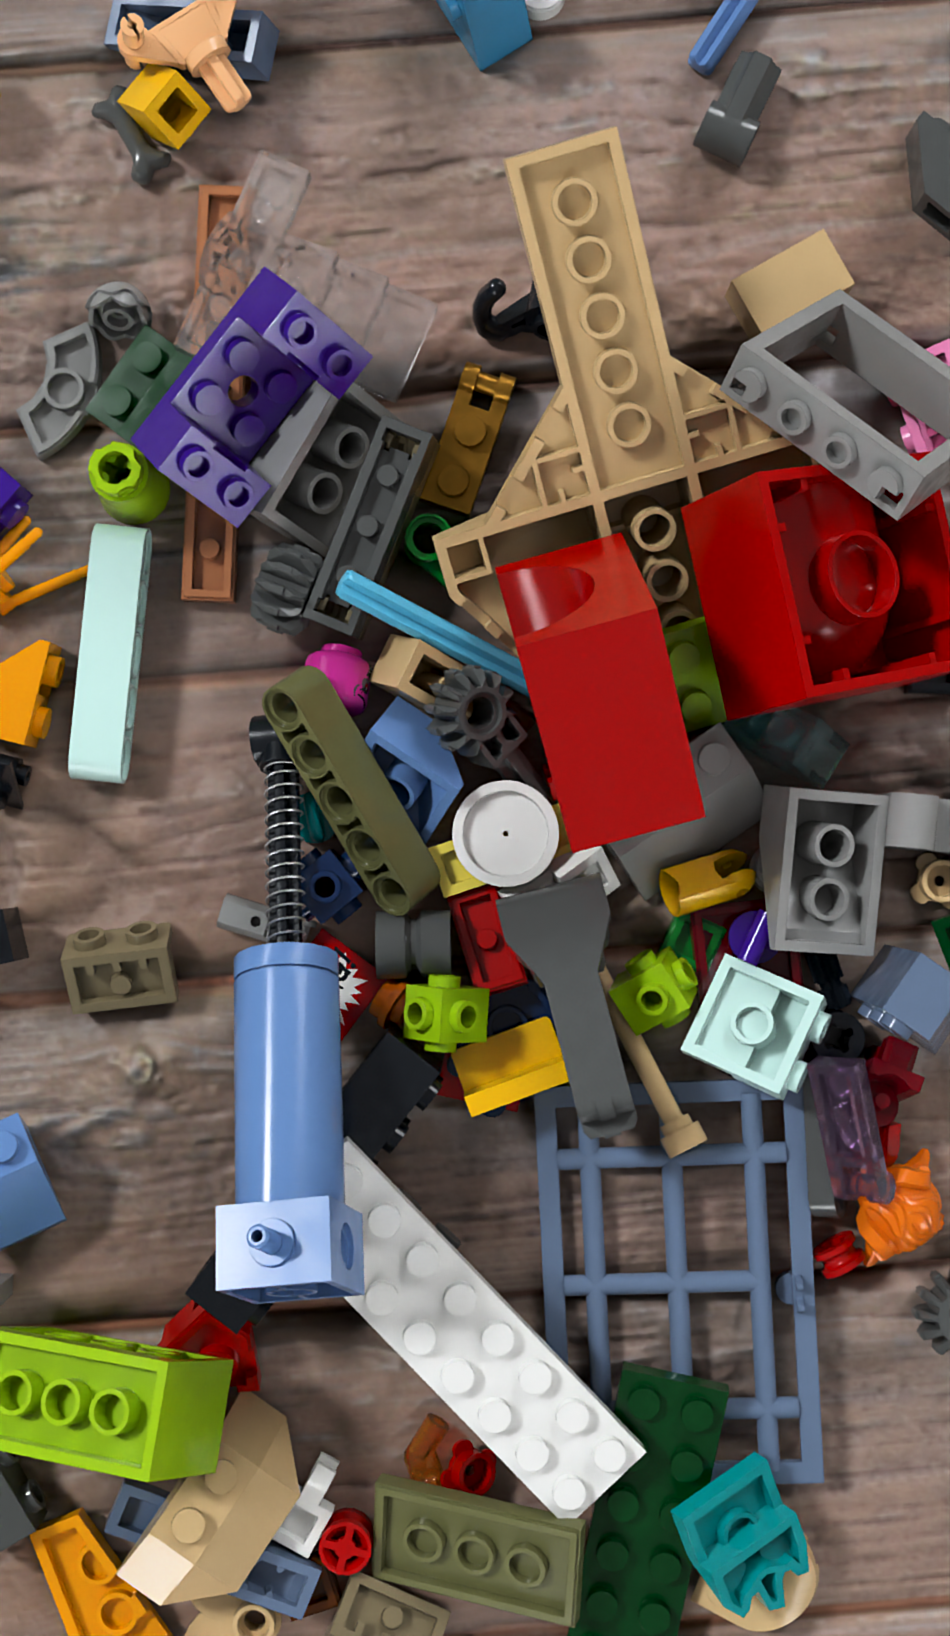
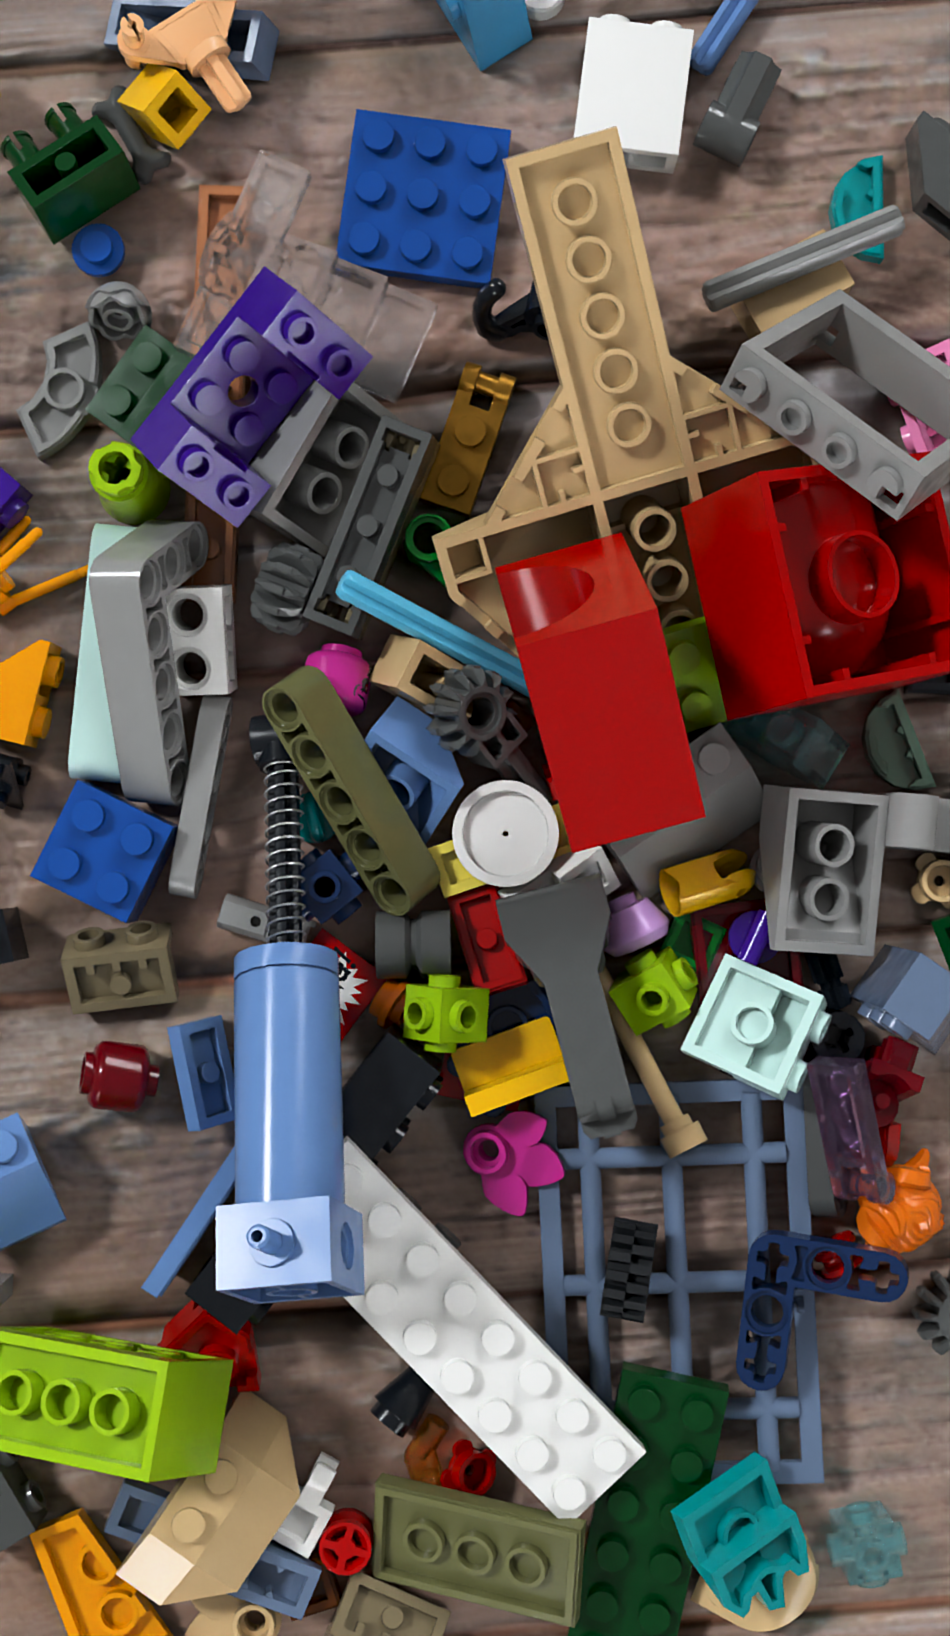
none -> dark green brick [0,102,141,245]
none -> blue brick [30,780,178,923]
none -> blue plate [72,223,125,278]
none -> dark red head [79,1041,160,1113]
none -> light grey beam [89,519,209,806]
none -> medium blue tile [141,1146,235,1298]
none -> white brick [165,584,238,696]
none -> medium blue plate [167,1015,235,1132]
none -> light grey beam [168,695,233,899]
none -> blue plate [335,109,511,289]
none -> black cone [370,1366,434,1438]
none -> dark pink plate [463,1110,566,1216]
none -> white brick [574,14,694,174]
none -> black tyre [600,1217,658,1323]
none -> lavender cone [603,892,669,957]
none -> light grey axle [701,205,905,312]
none -> dark blue beam [736,1230,909,1391]
none -> clear light blue brick [826,1501,908,1588]
none -> teal tile [828,155,884,264]
none -> sand green tile [861,689,936,791]

